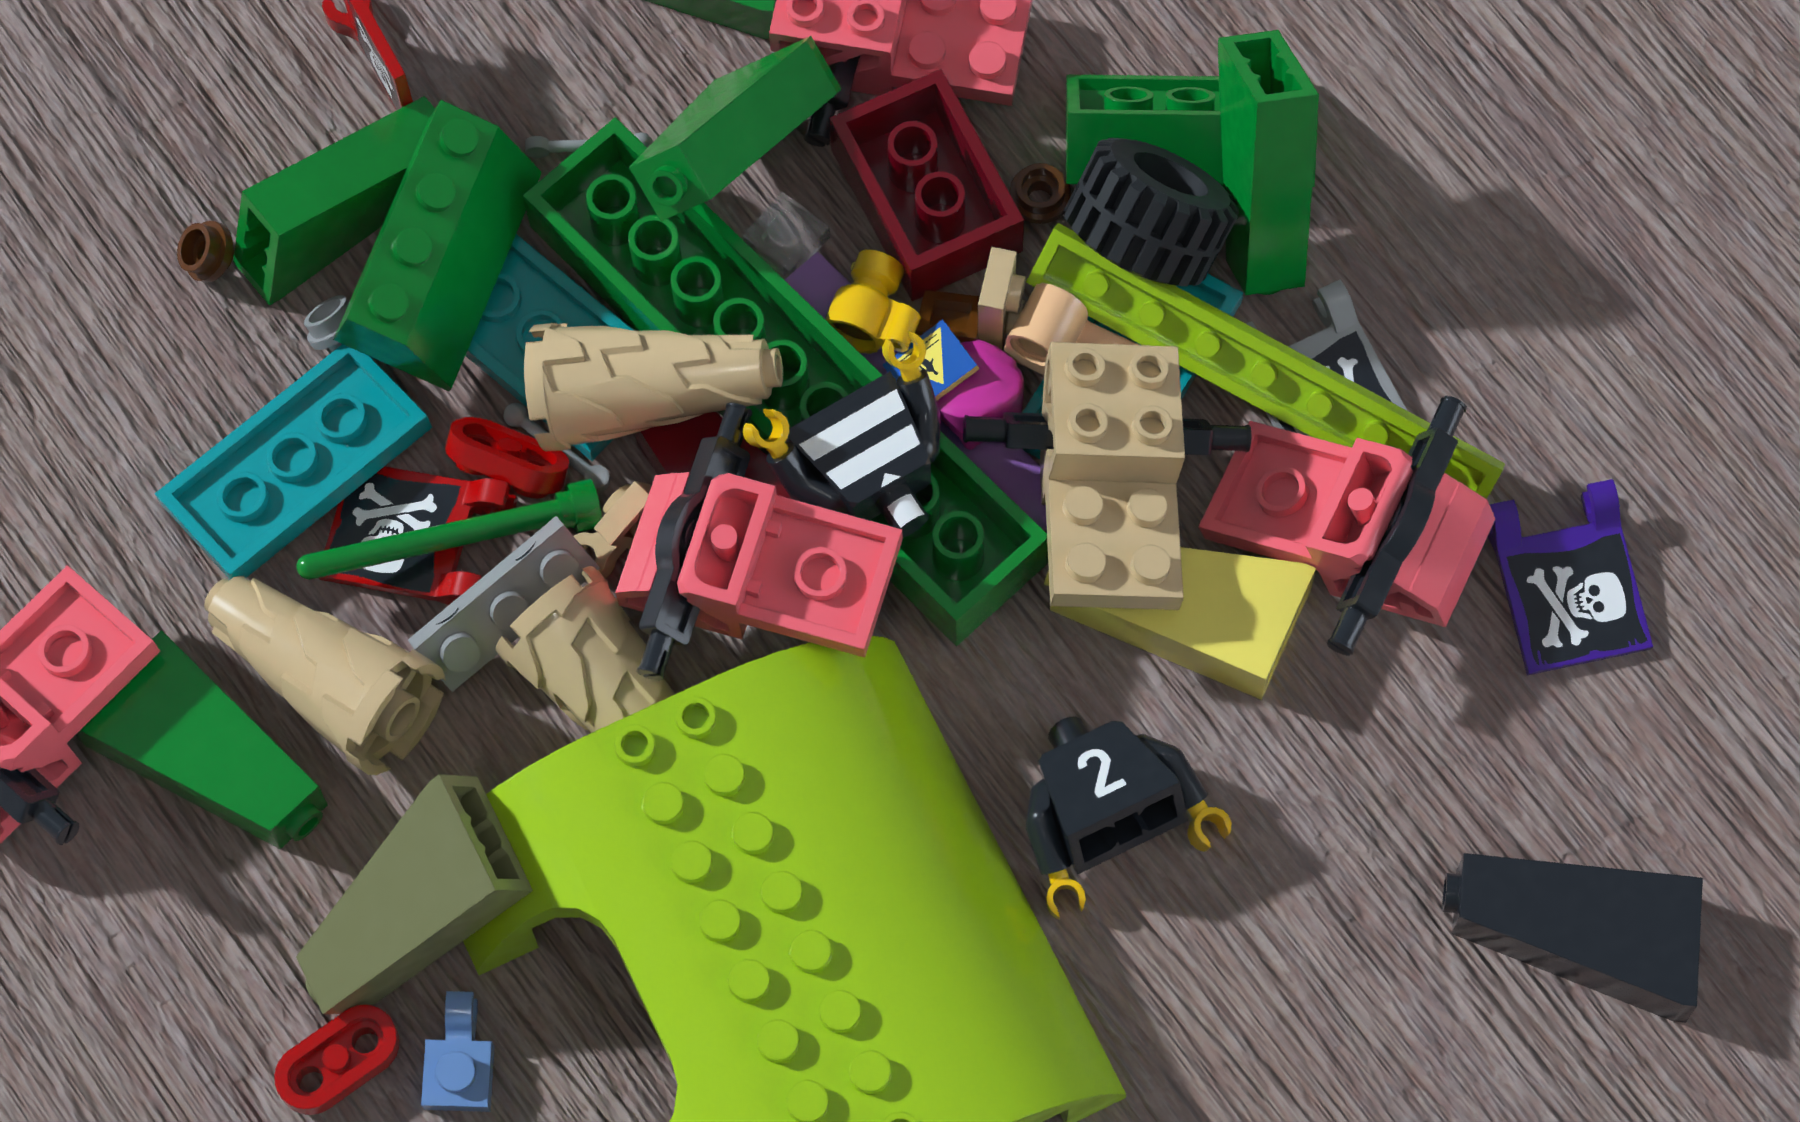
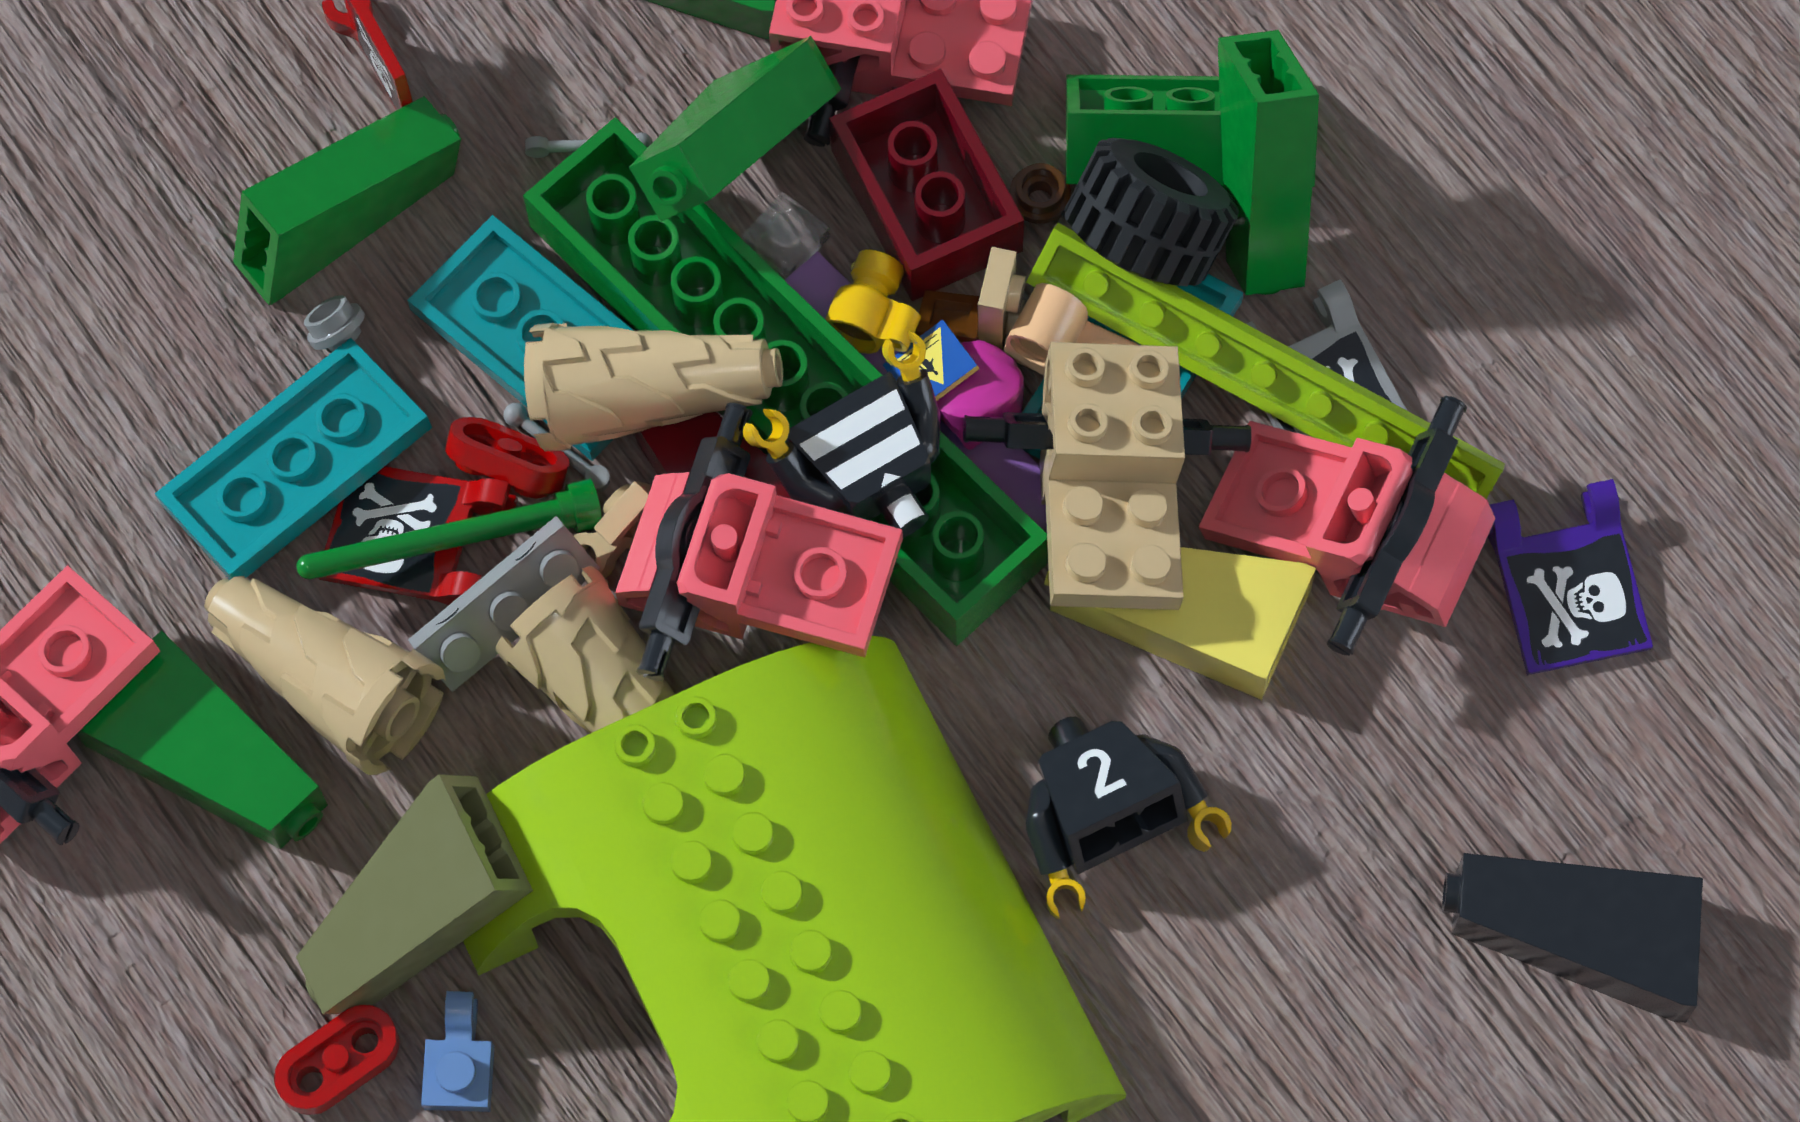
reddish brown plate [177,221,234,283] -> none
green slope [333,100,542,391] -> none

